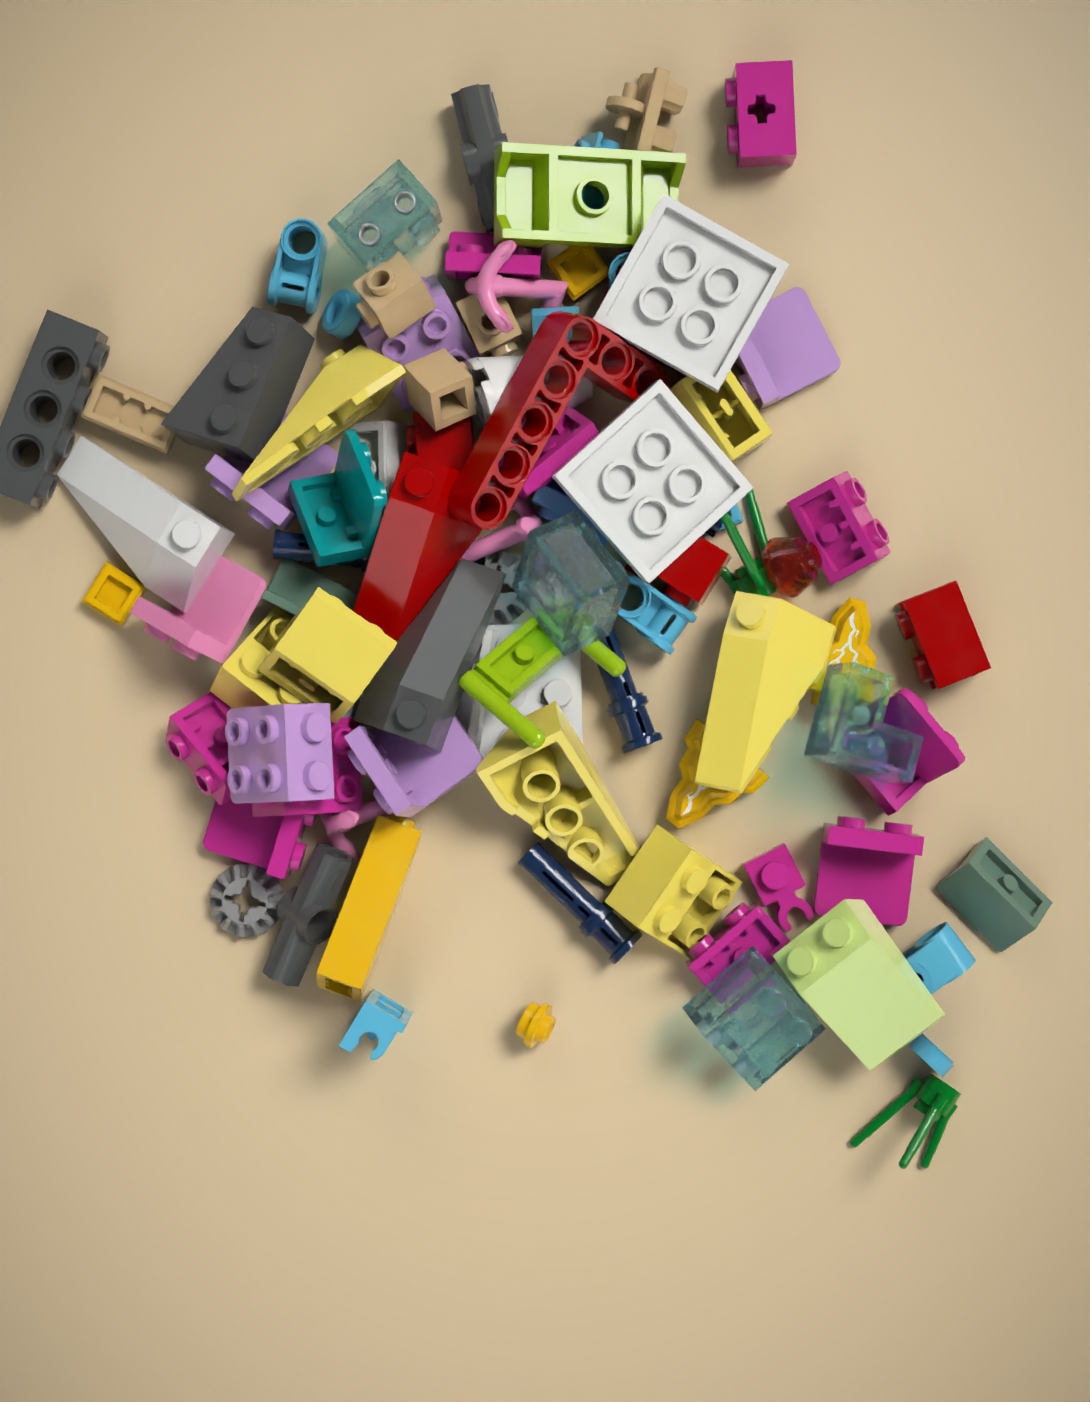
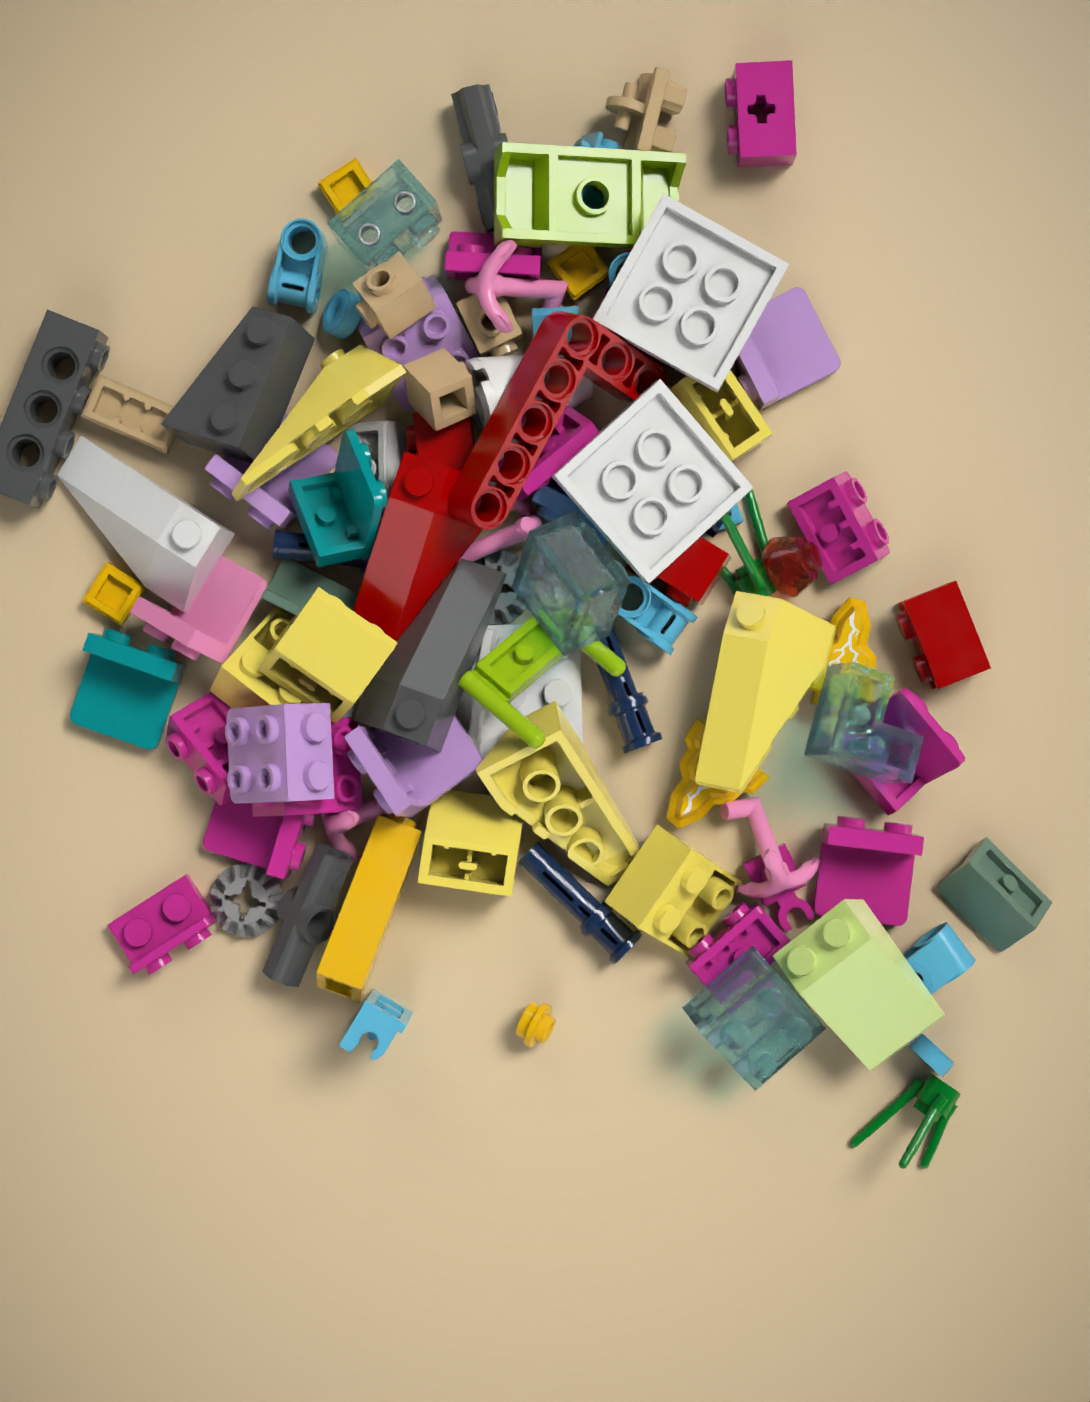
none -> teal bracket [70,627,187,750]
none -> dark pink bracket [107,874,217,975]
none -> yellow tile [317,157,383,225]
none -> light yellow slope [417,789,523,897]
none -> bright pink piece [720,797,821,899]

